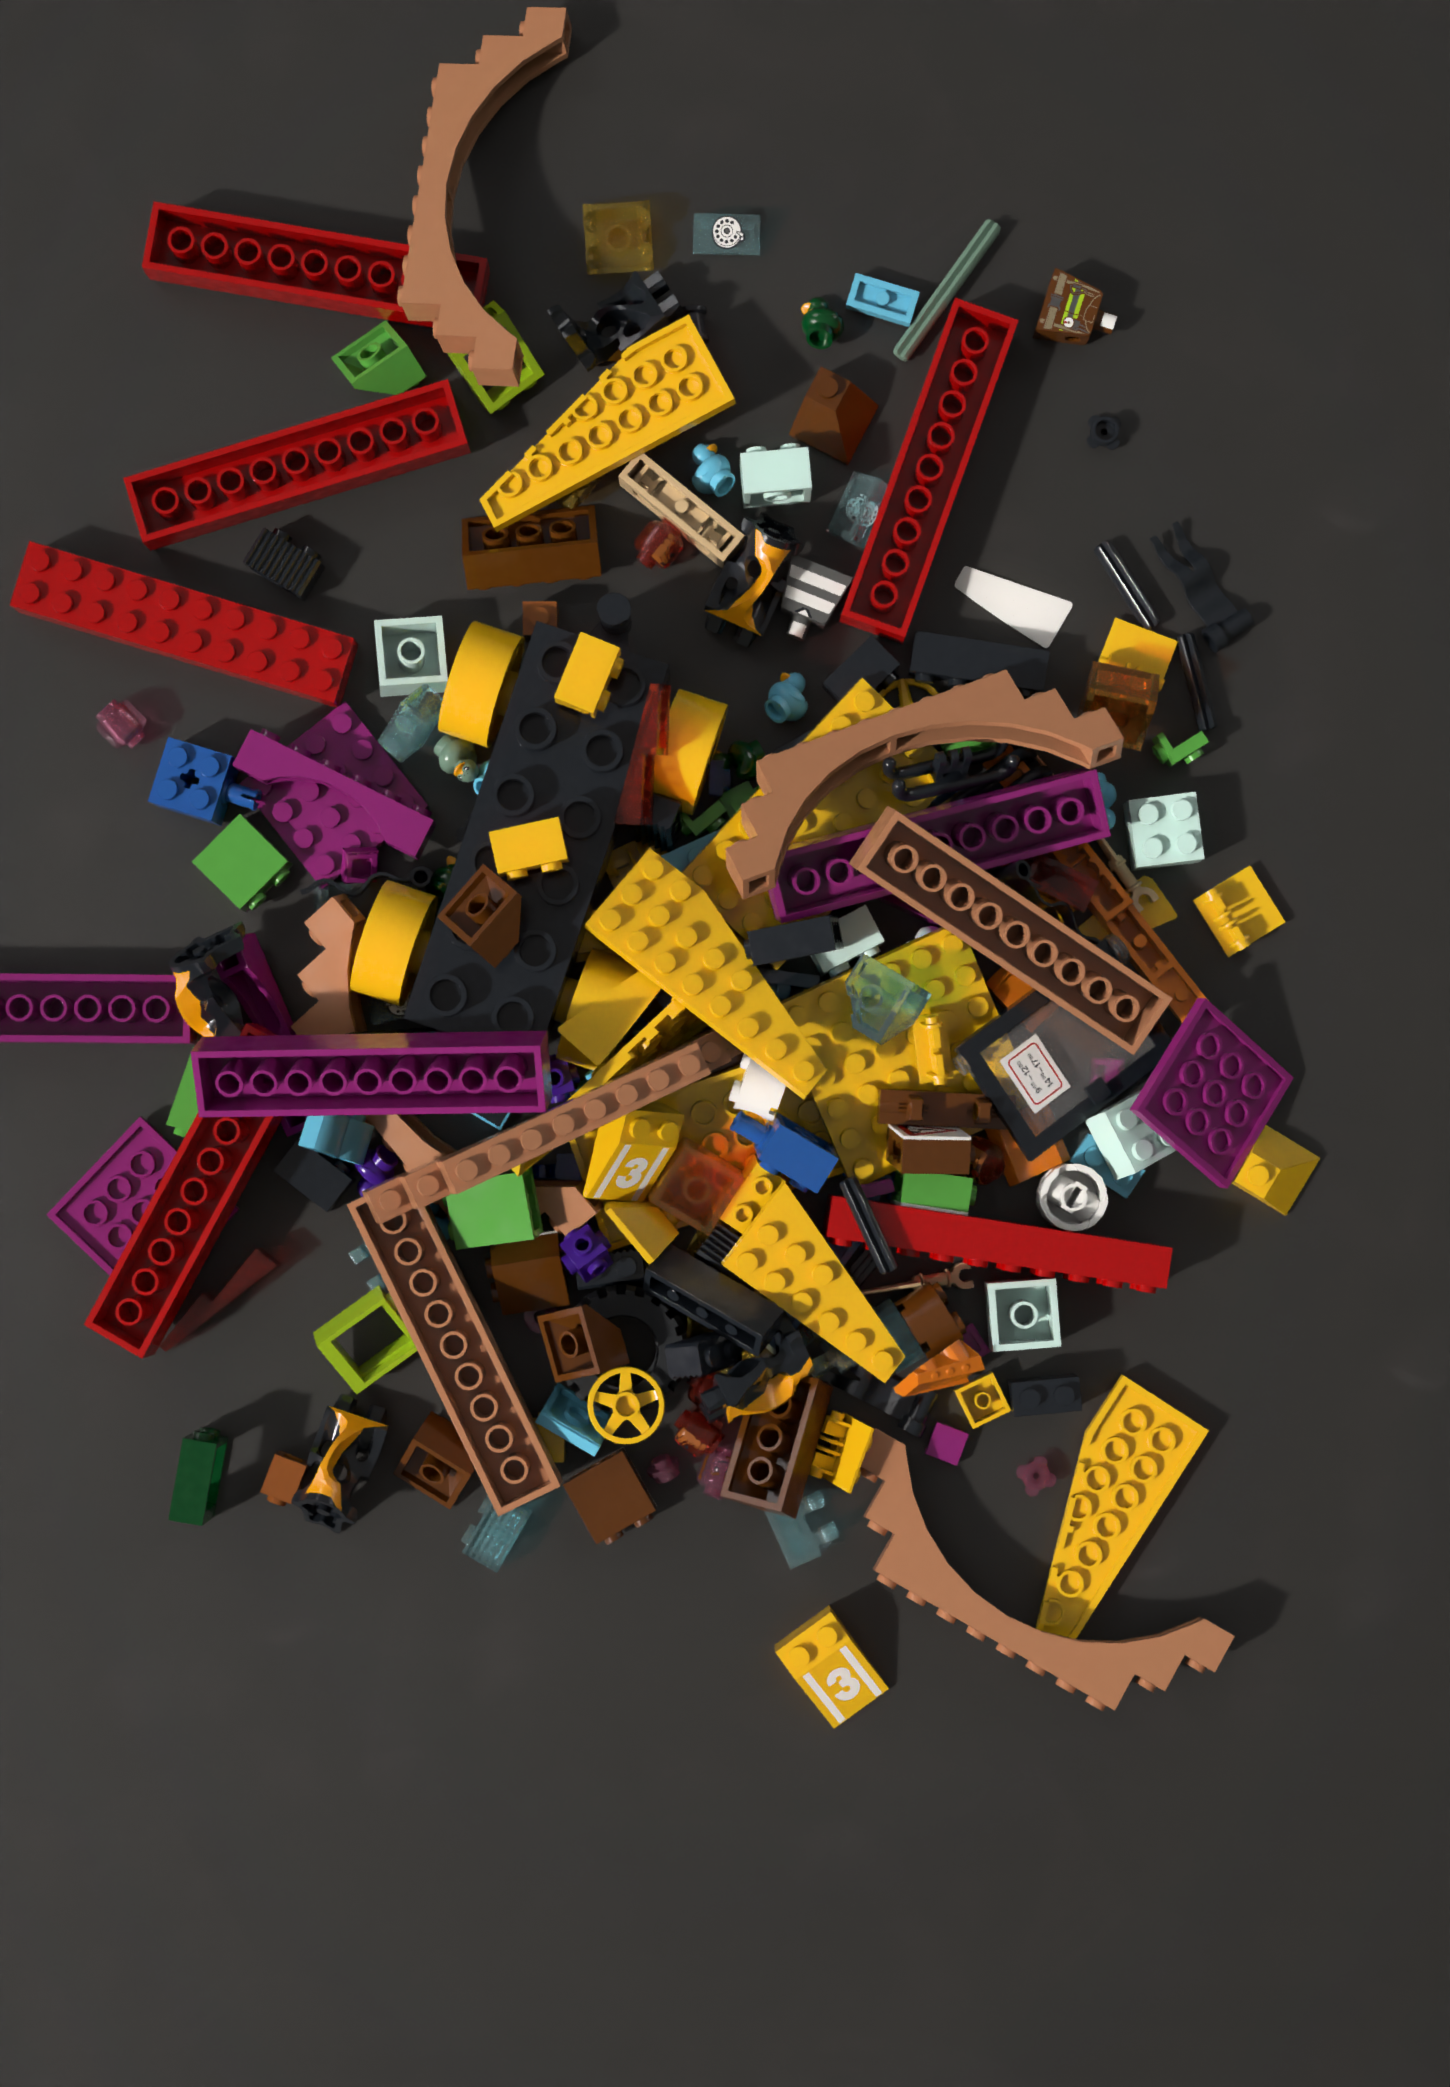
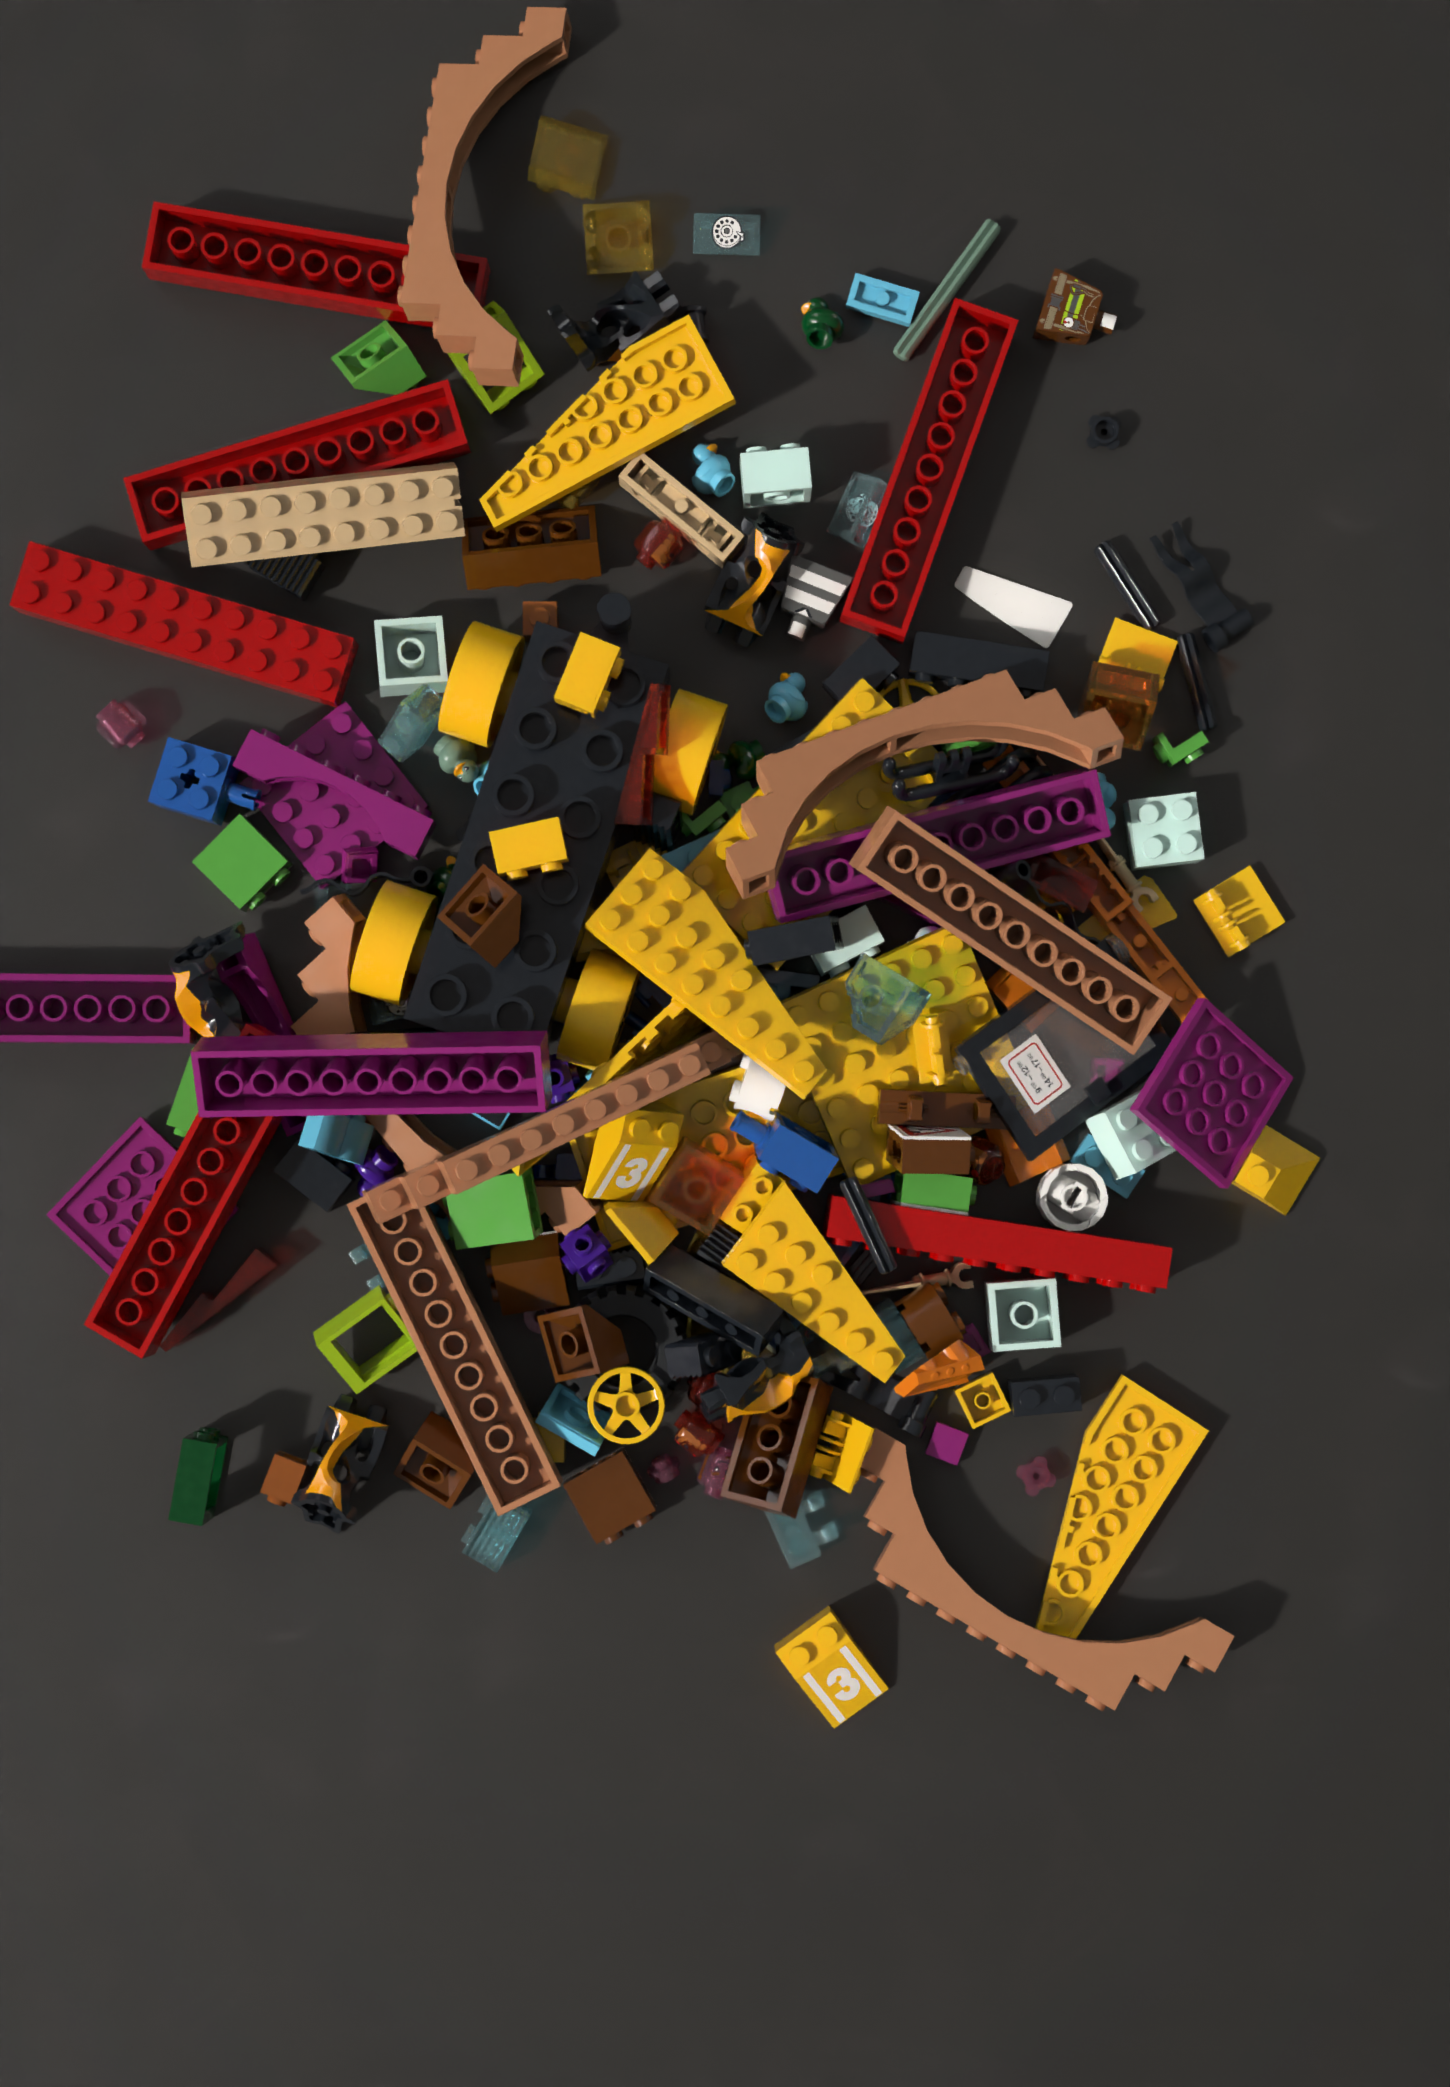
yellow sticker [558,971,661,1066] -> none
reddish brown slope [789,366,879,466] -> none
none -> tan piece [181,462,465,567]
none -> clear yellow slope [528,115,608,200]

